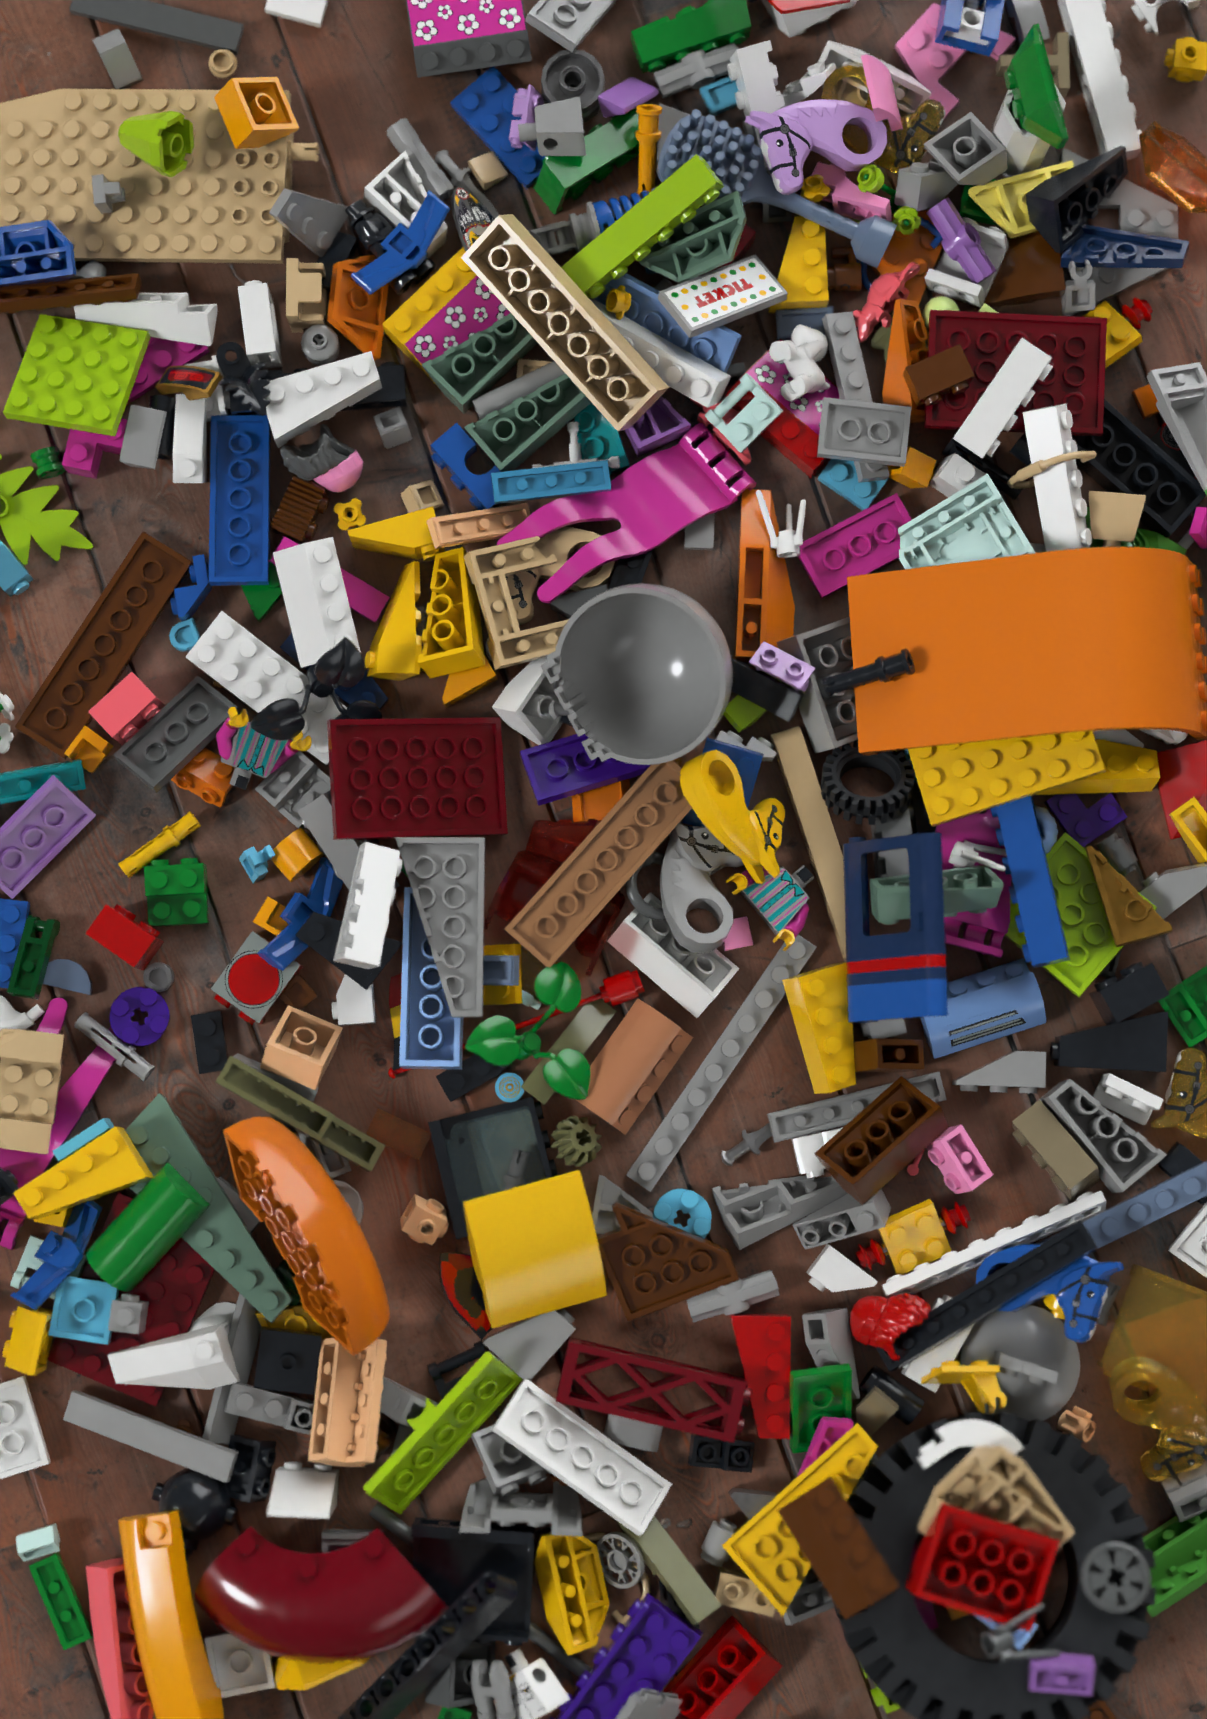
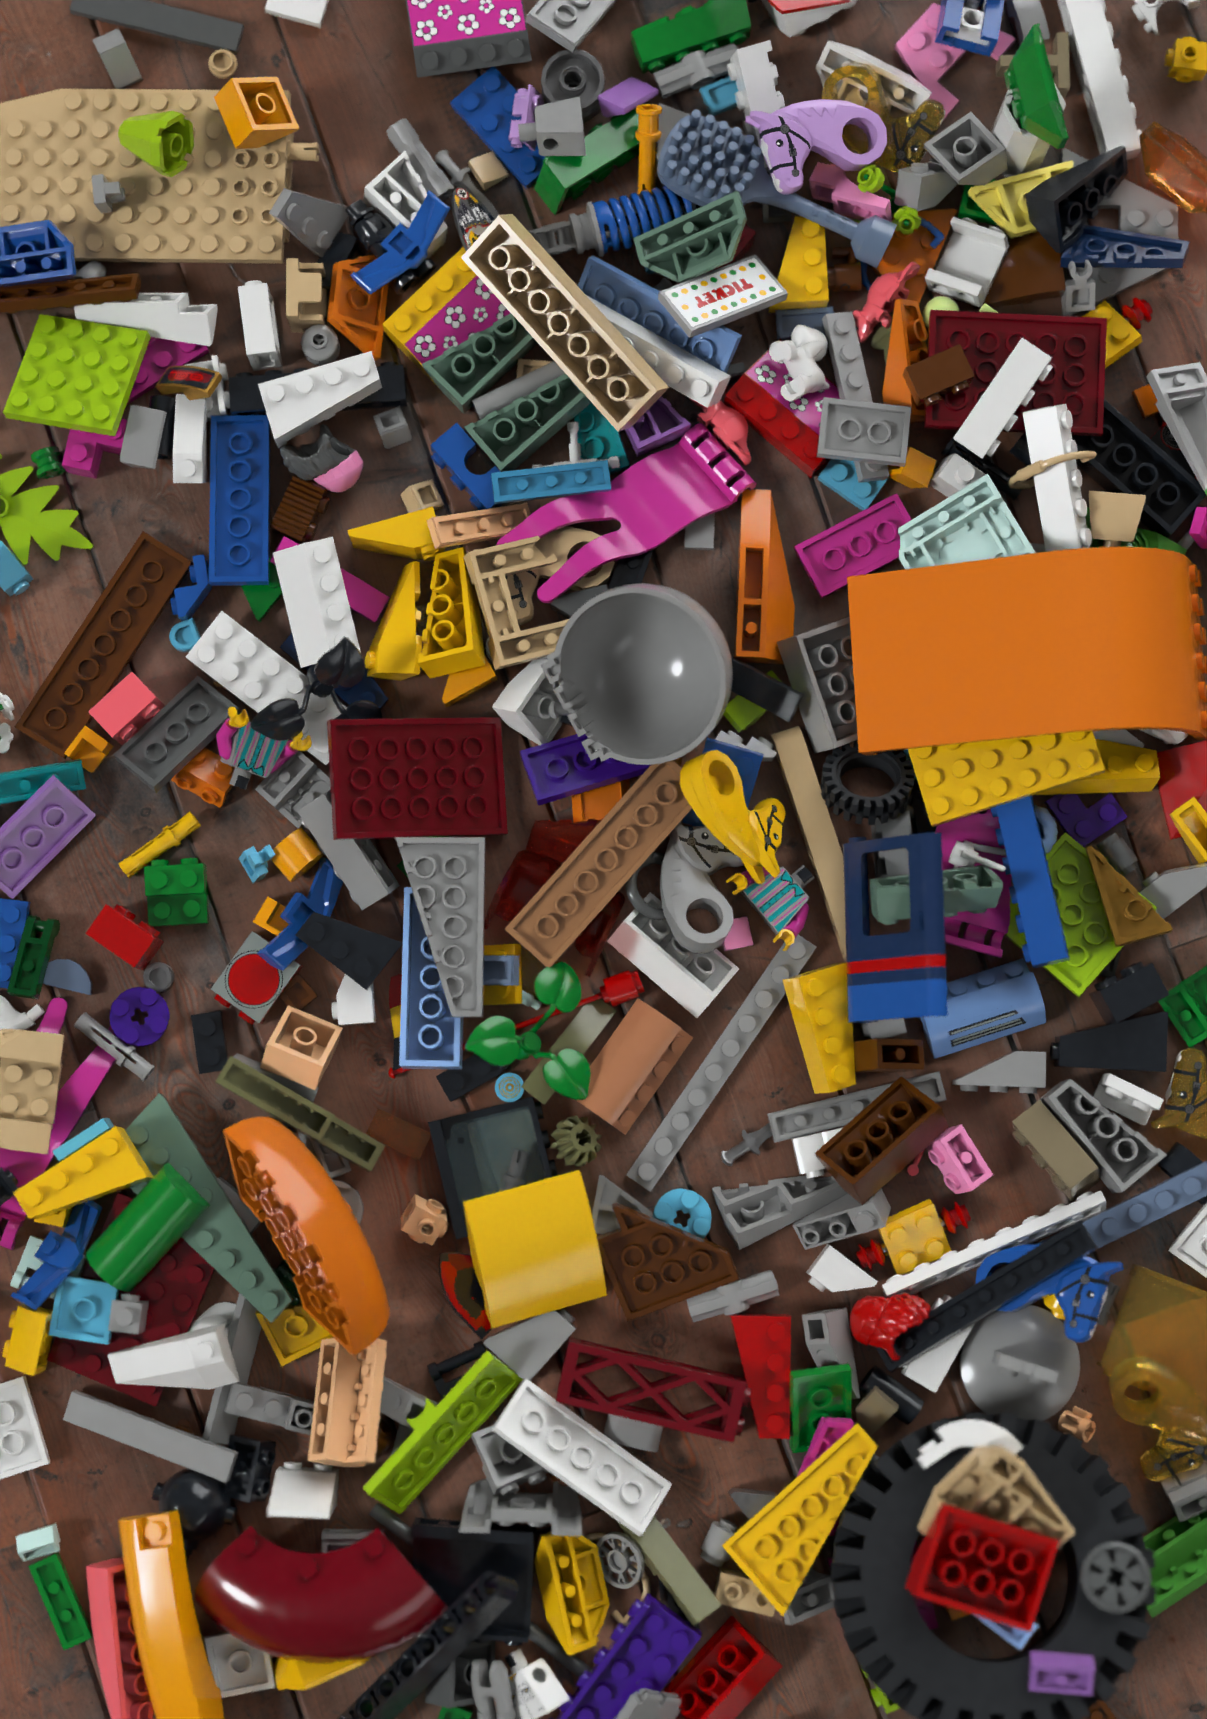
black plant [216,342,270,416] -> none
black plate [254,1326,322,1395] -> none
white wedge [333,842,402,969] -> none
yellow plate [334,498,366,531] -> none
lime brick [561,154,724,299] -> none
yellow plate [606,285,631,320] -> none
black slope [688,1434,755,1473] -> none
light aqua plate [705,373,783,453] -> none
lavender hinge [749,641,815,692] -> none
white plant [756,490,806,558] -> none
reddish brown slope [777,1476,899,1620] -> none
white slope [782,62,837,107] -> none
yellow plate [801,174,830,203] -> none
black pin [823,648,915,696] -> none
bright pink slope [861,54,903,131] -> none
yellow plate [921,1361,1007,1414] -> none
medium lavender piece [927,197,997,284] -> none
dark grey plant [981,1604,1061,1662] -> none

